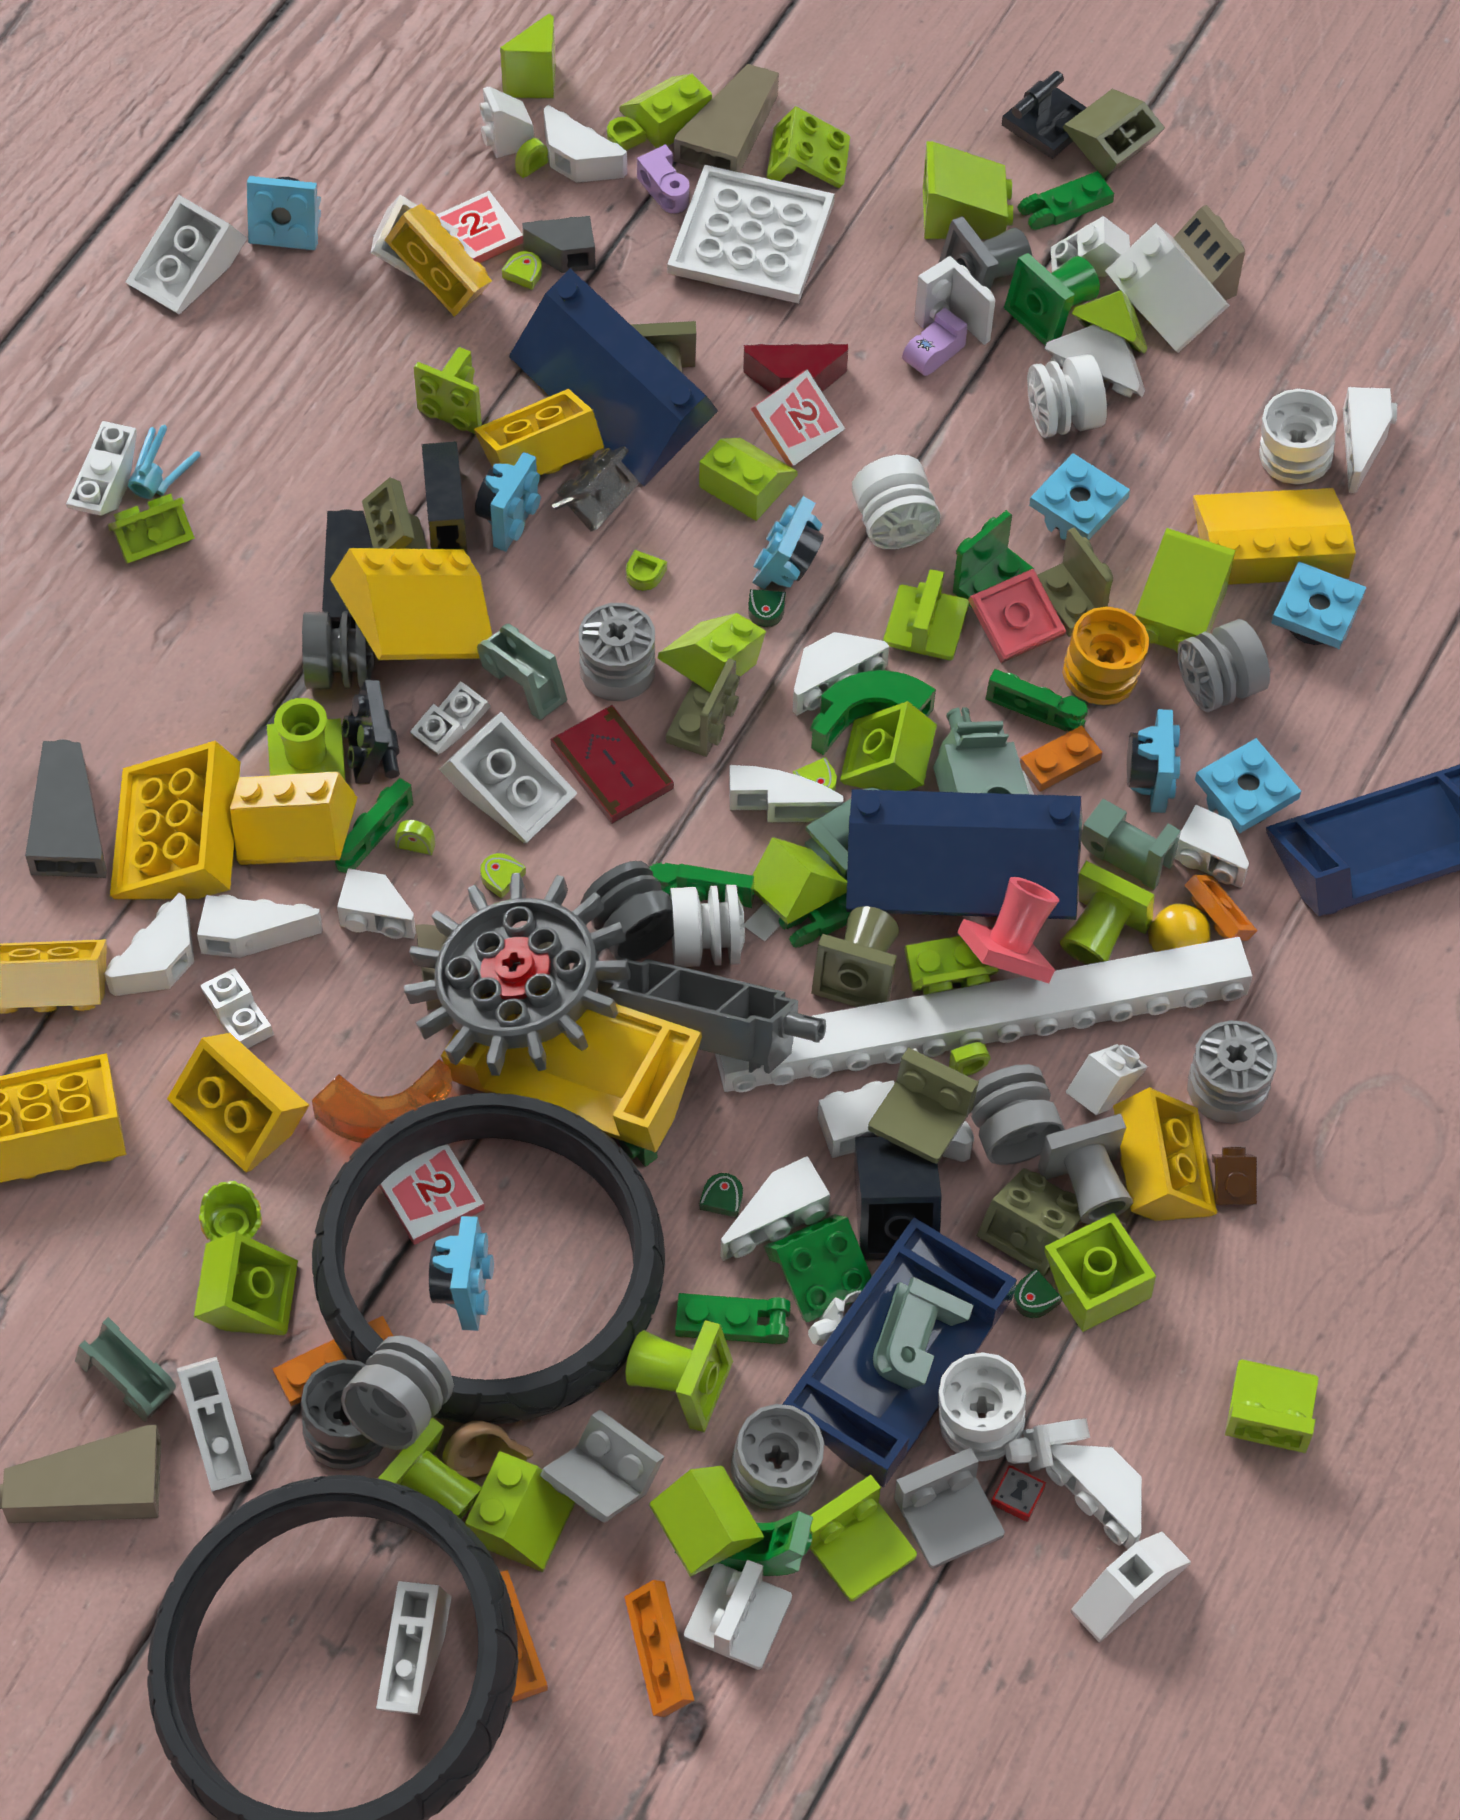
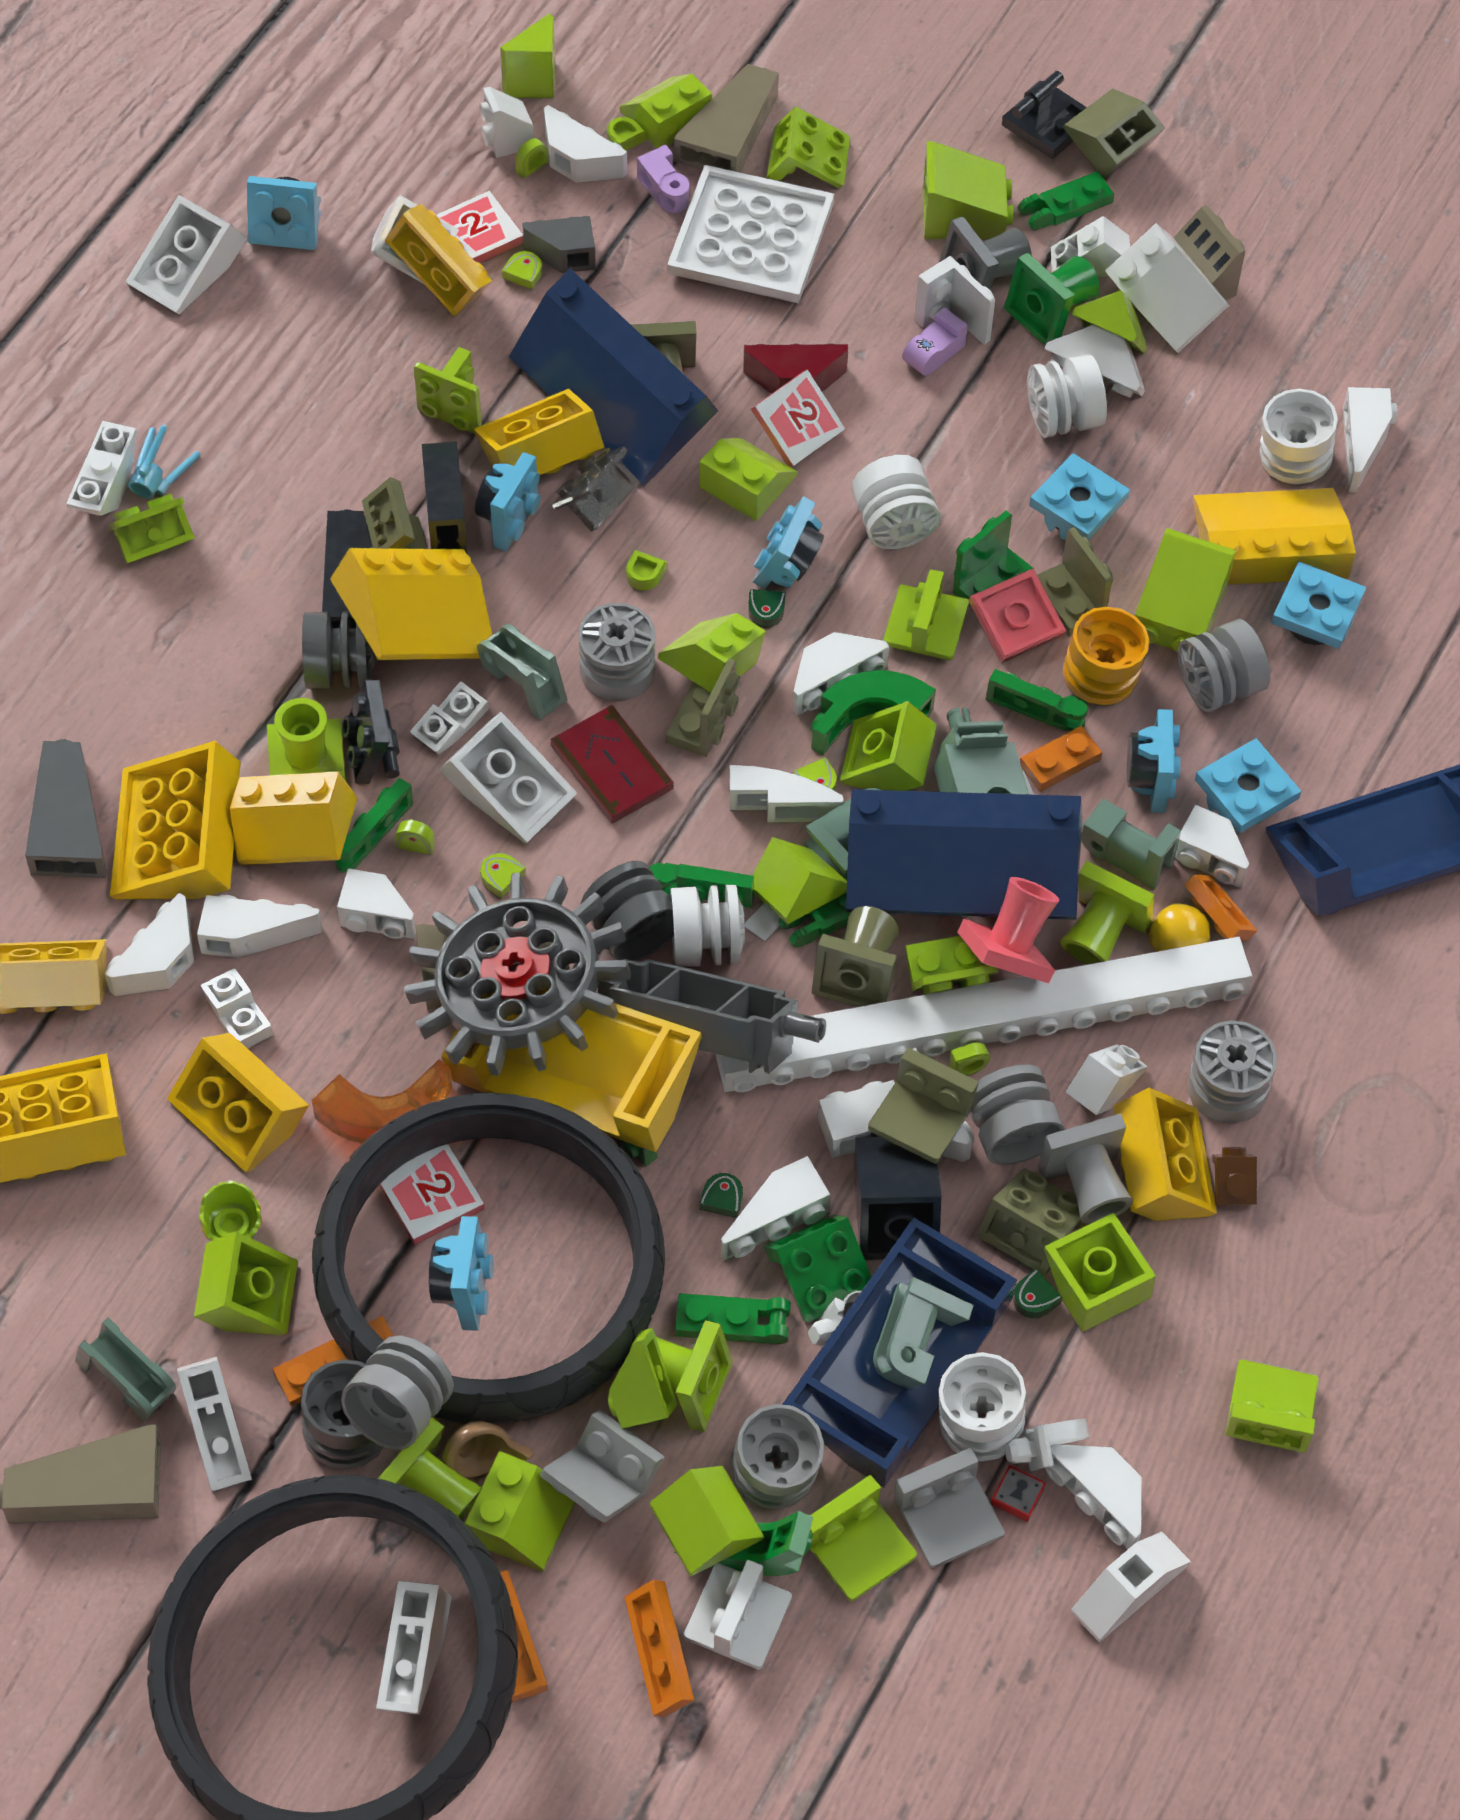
none -> lime slope [608,1328,678,1429]

